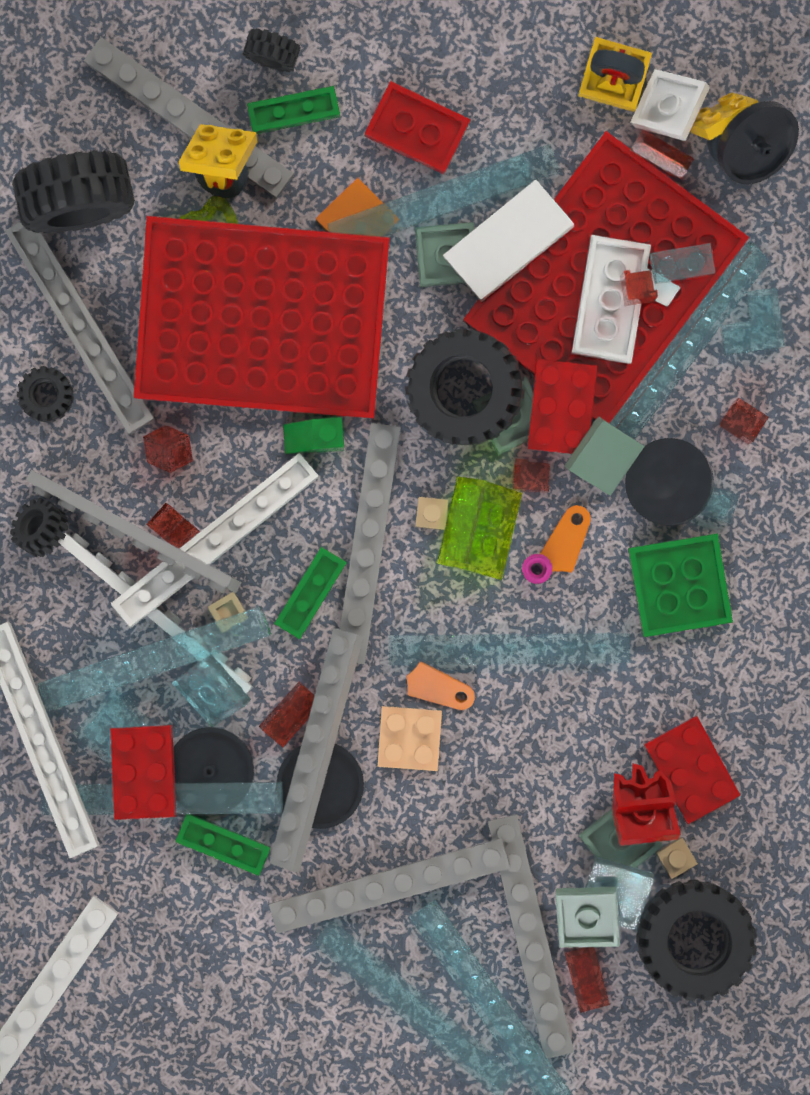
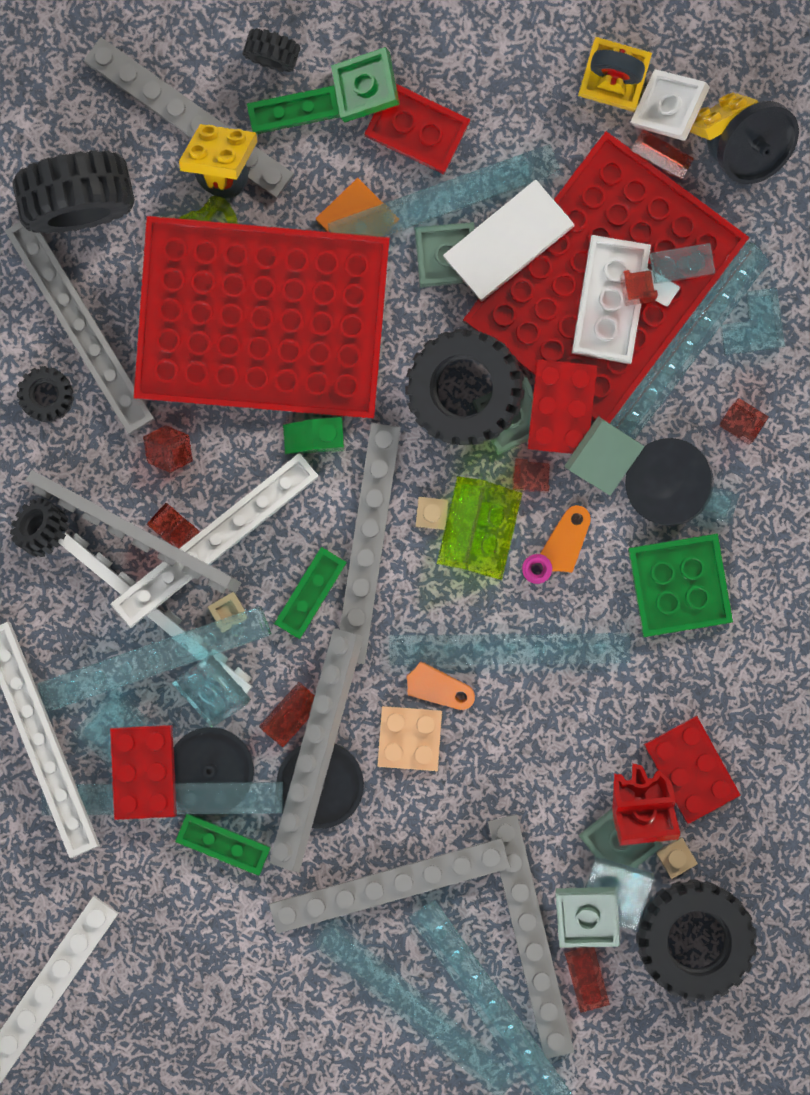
none -> green plate [331,47,399,123]

